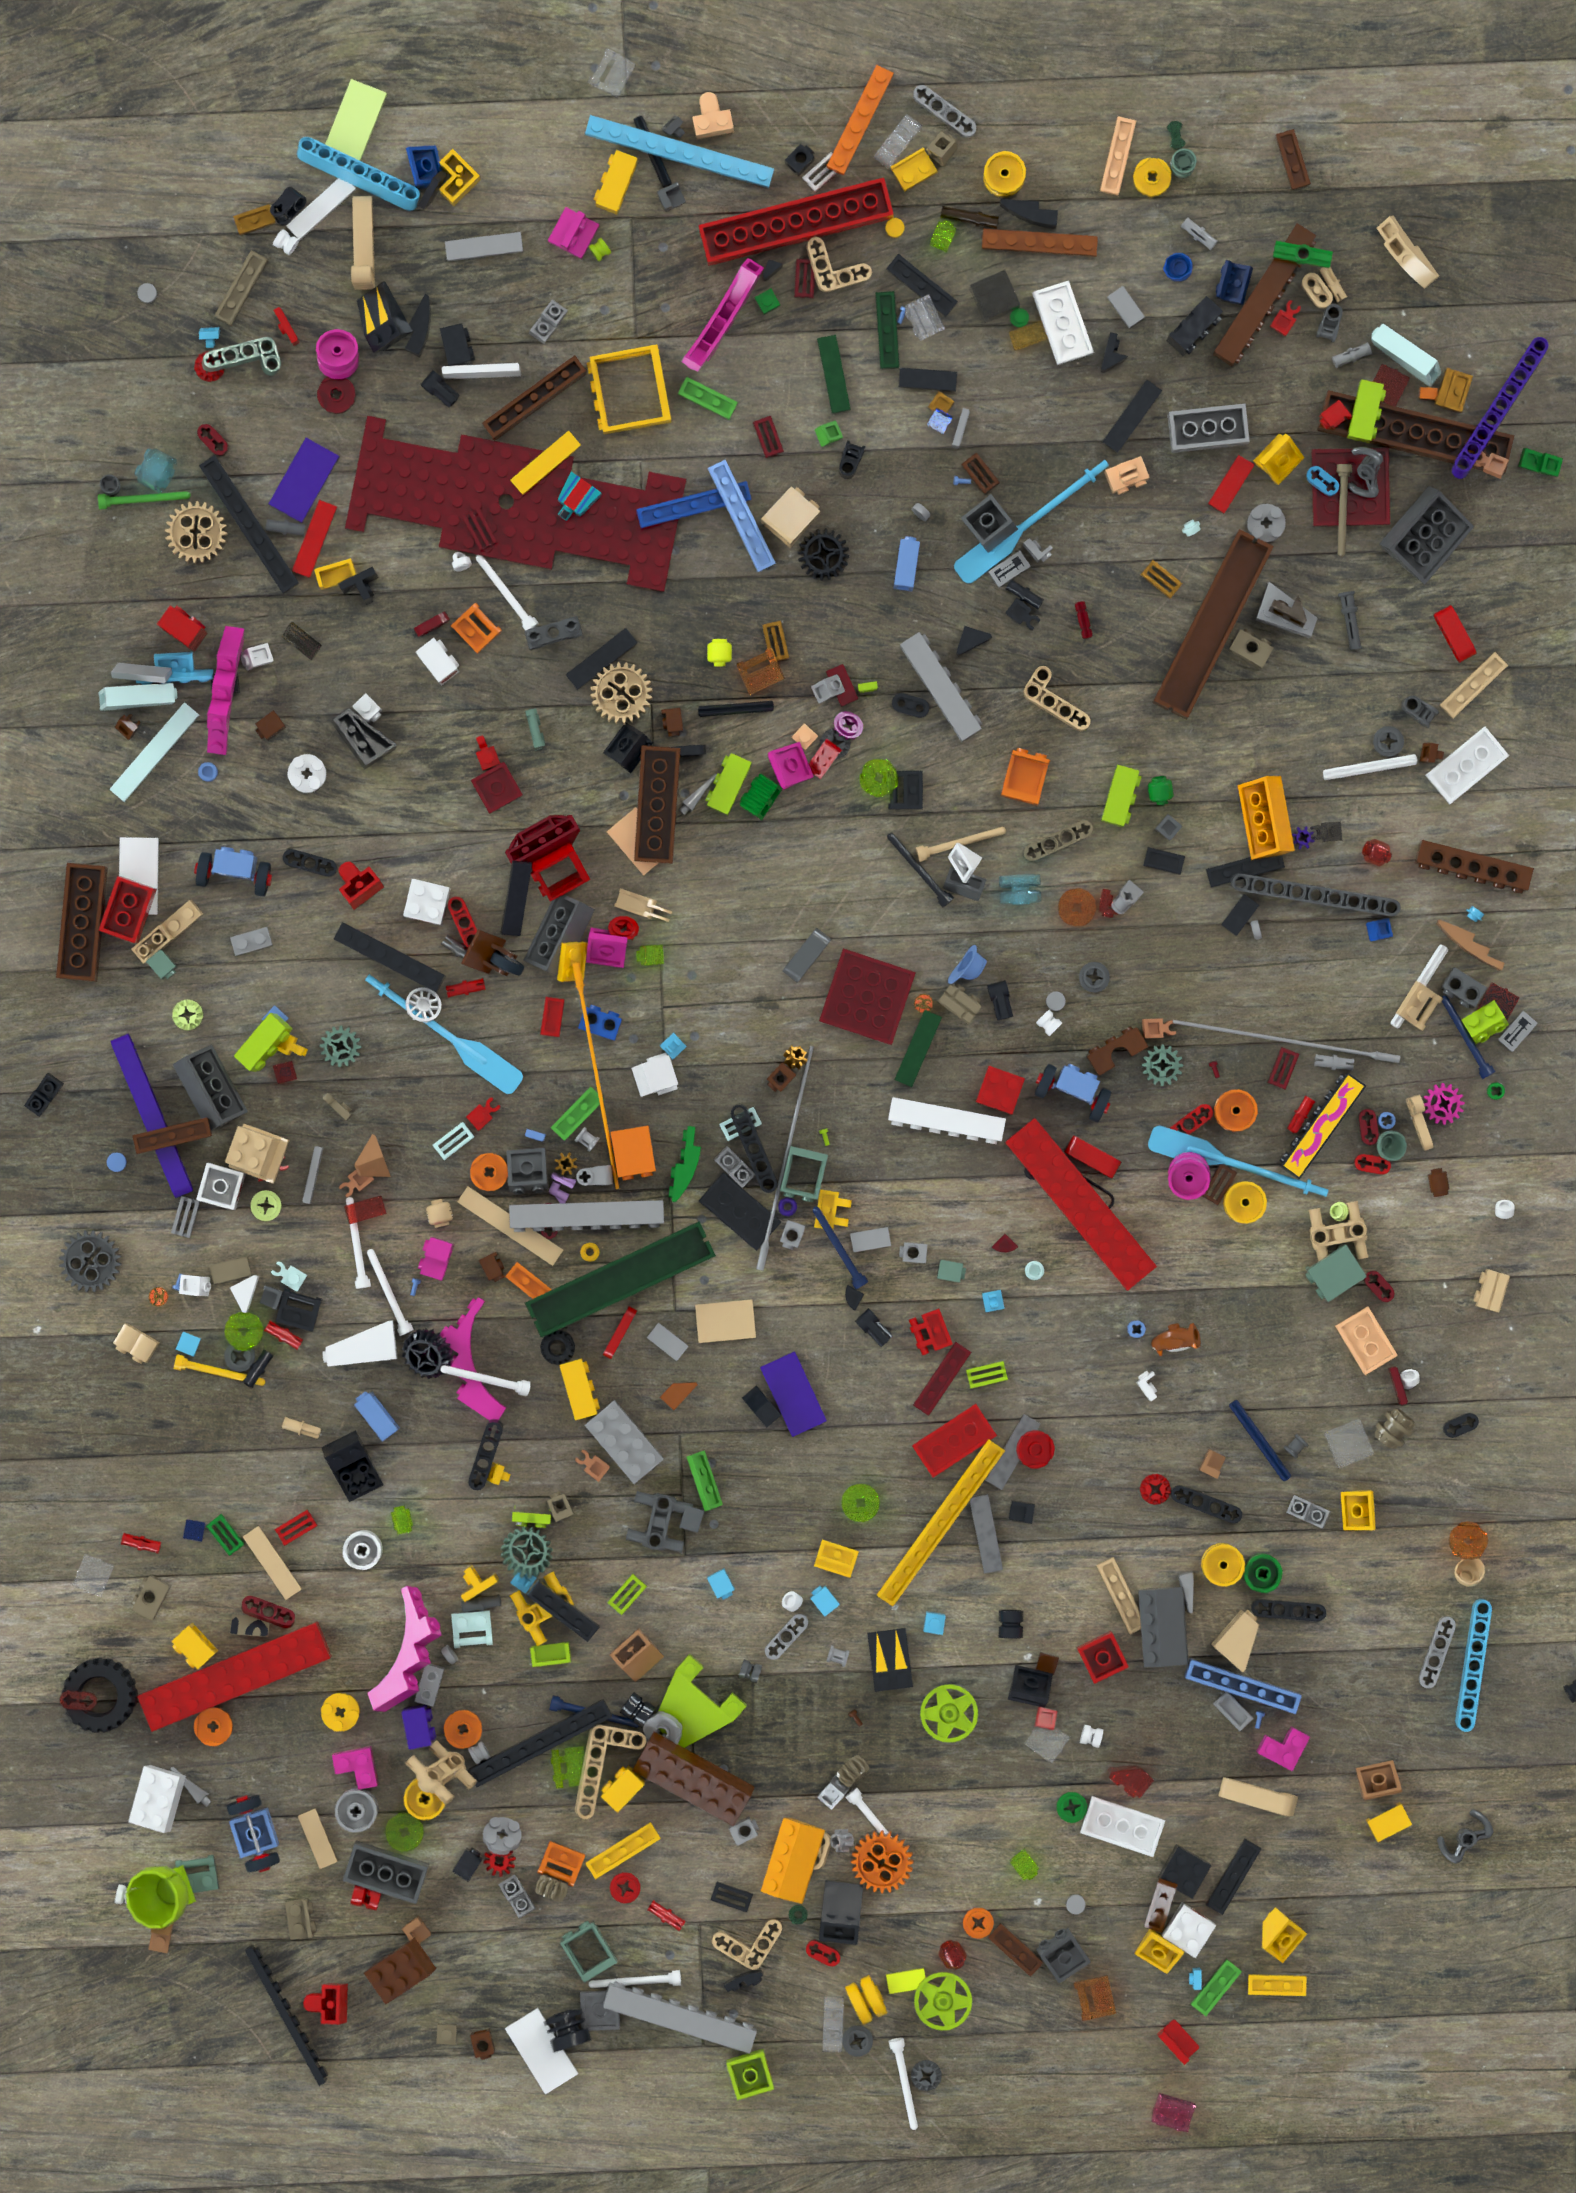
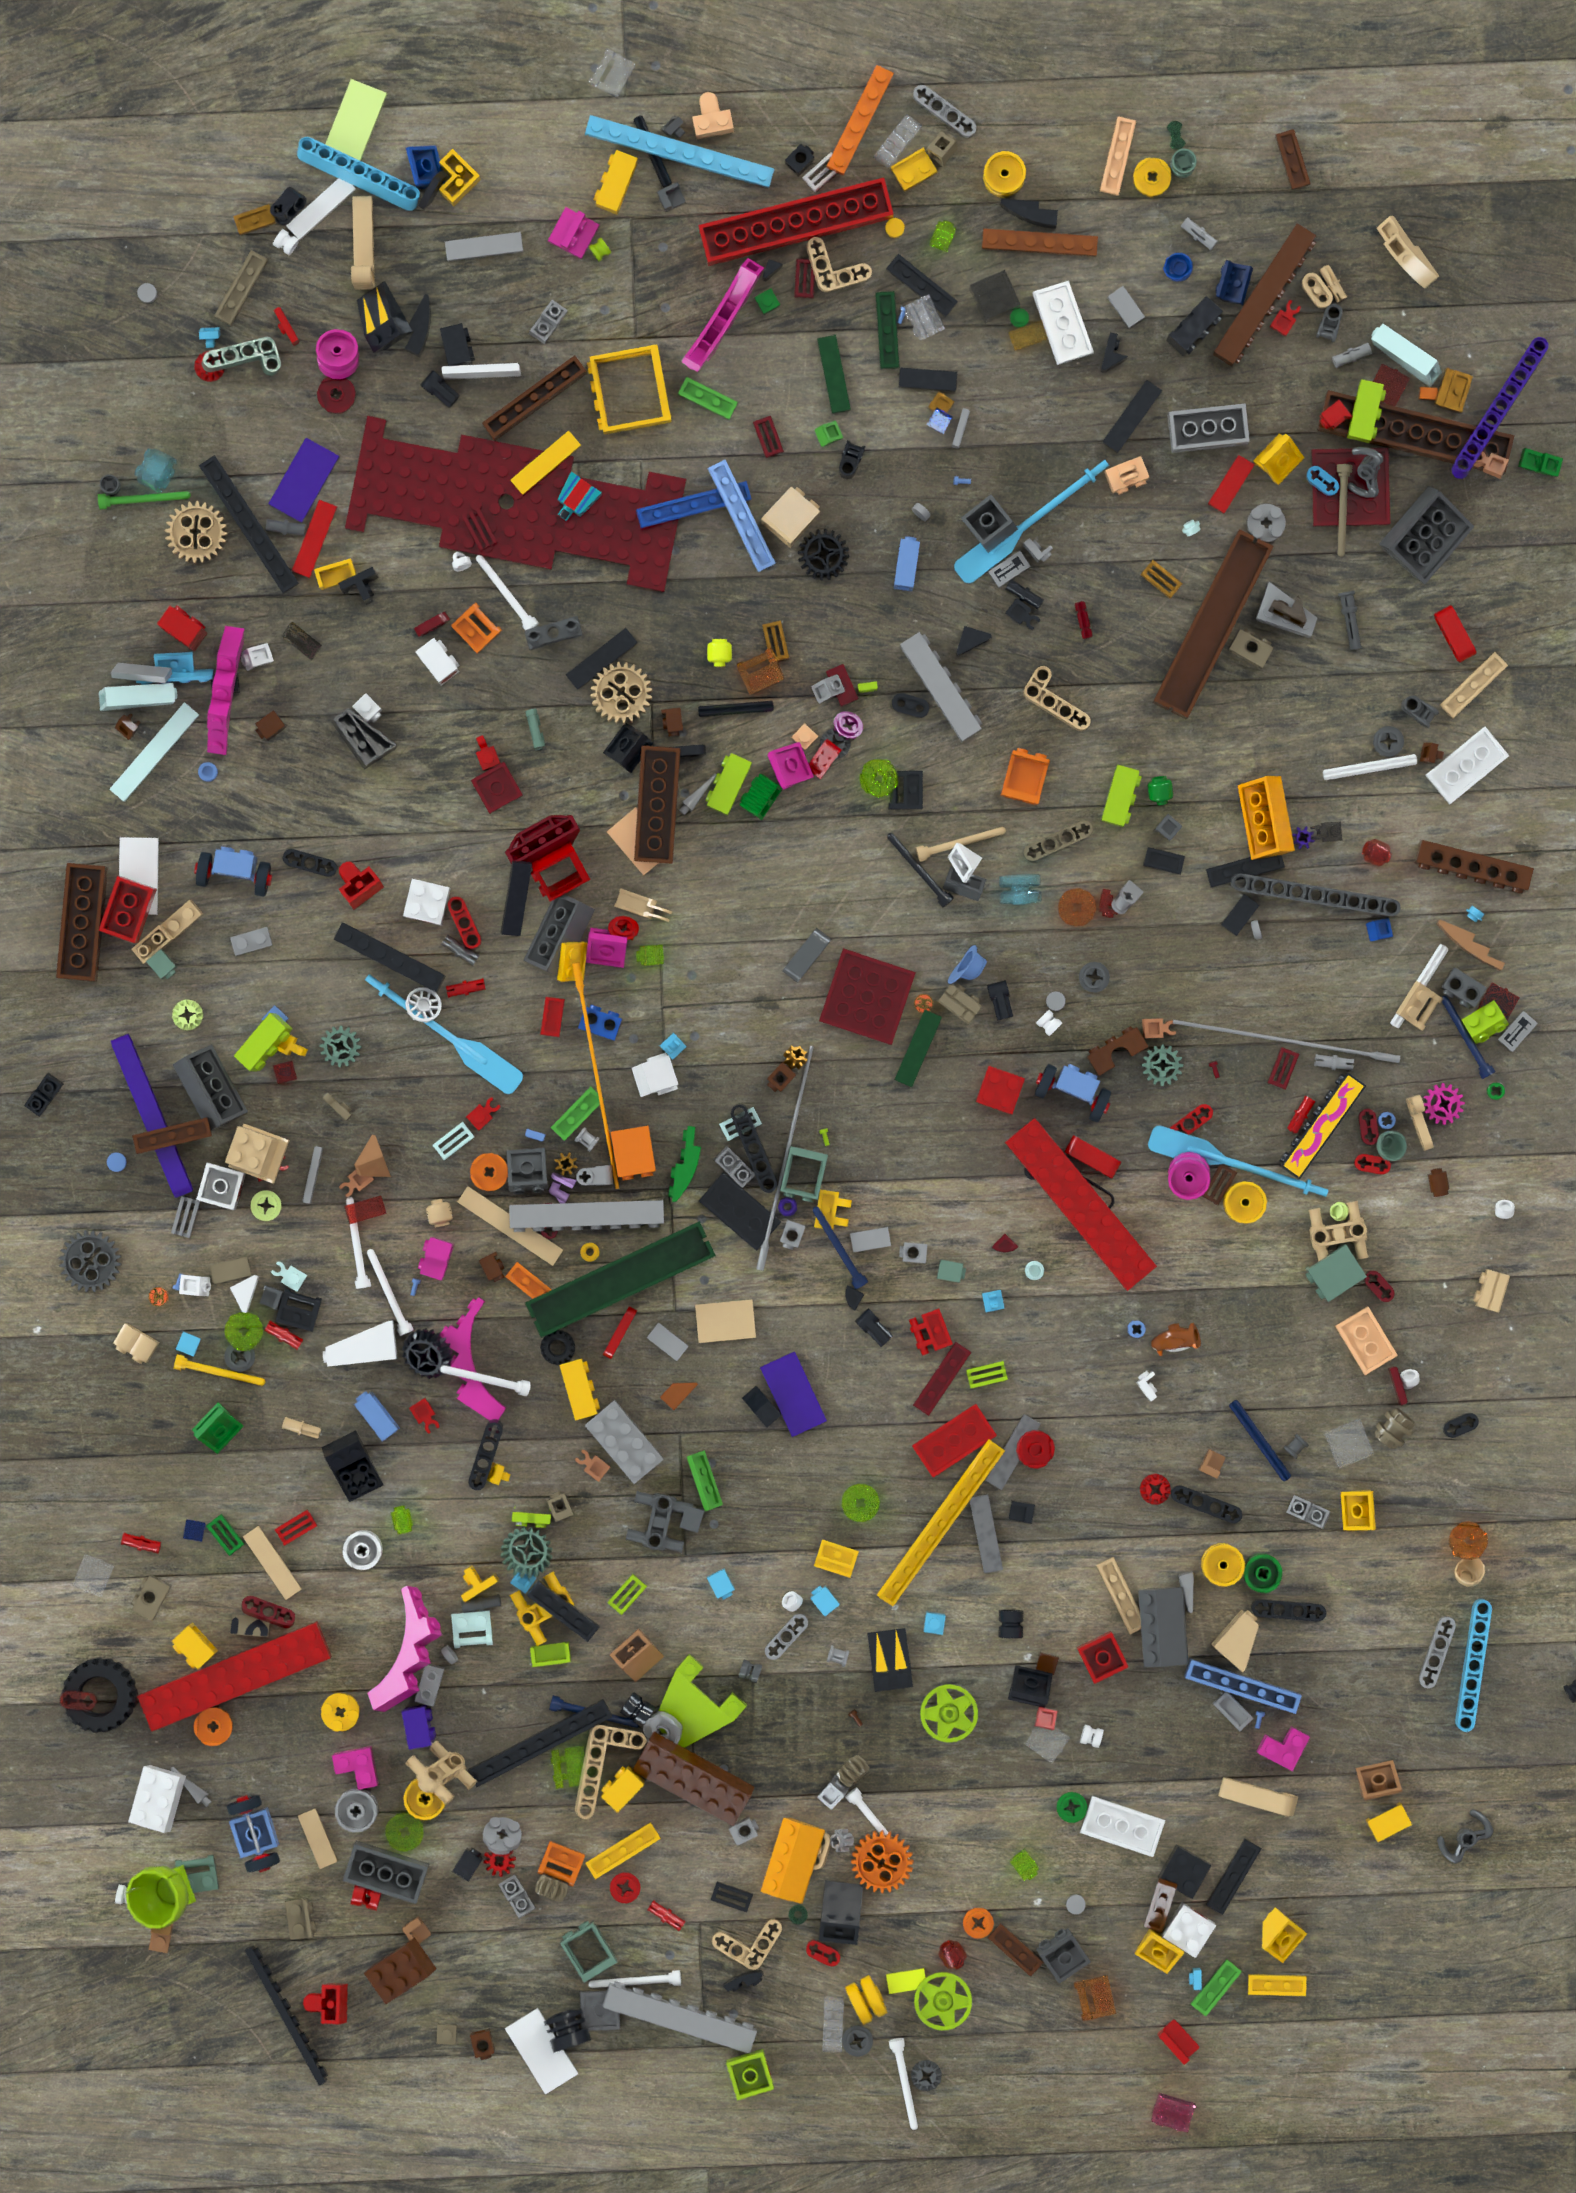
dark red beam [197,424,228,456] -> none
black pin [242,1350,274,1388] -> none
white plate [288,754,327,793] -> none
orange plate [444,1710,482,1749] -> none
reddish brown plate [461,929,524,976] -> none
light grey wheel [468,1741,491,1765] -> none
white brick [888,1097,1006,1144] -> none
dark brown pin [940,206,999,229] -> none
reddish brown tile [961,452,1000,495] -> none
clear red slope [1107,1765,1154,1799] -> none
orange wheel [1214,1089,1258,1132] -> none
green piece [1273,241,1333,268] -> none
none -> green bracket [192,1402,244,1454]
none -> red plate [409,1397,440,1434]

